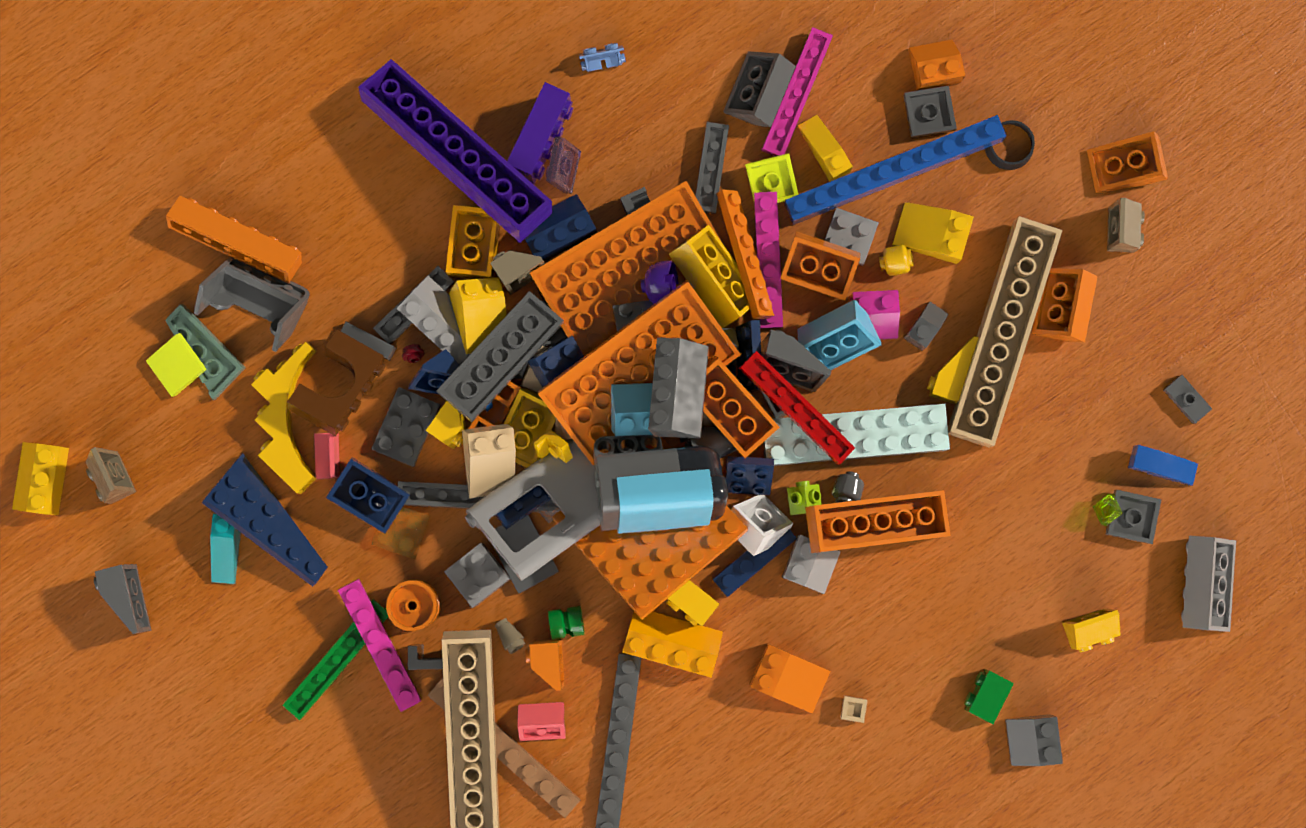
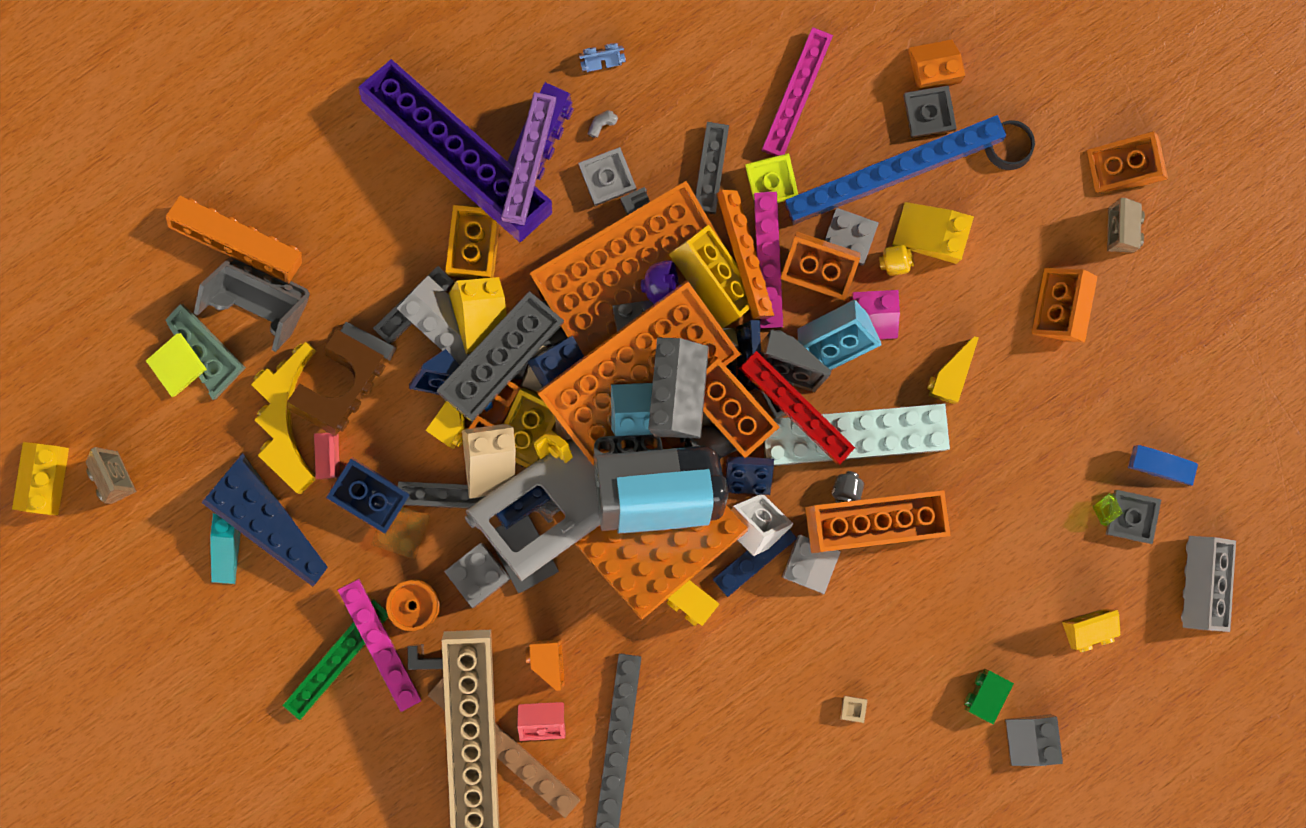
dark grey slope [94,564,152,634] -> none
dark grey plate [372,387,441,467] -> none
dark red plate [402,344,425,363] -> none
dark tan slope [490,251,545,295] -> none
dark tan cone [495,618,525,654] -> none
dark blue slope [525,194,597,261] -> none
plate [546,137,581,194] -> none
green wheel [548,606,585,640] -> none
light orange slope [623,611,723,678] -> none
dark grey slope [723,51,796,127] -> none
orange slope [749,643,831,713] -> none
lime brick [787,481,822,515] -> none
yellow slope [797,115,853,182] -> none
dark grey slope [904,302,948,351] -> none
tan brick [948,216,1062,448] -> none
dark grey plate [1163,375,1212,424] -> none
none -> medium lavender tile [501,92,556,225]
none -> light grey plate [578,147,637,206]
none -> light grey arm [587,110,618,138]

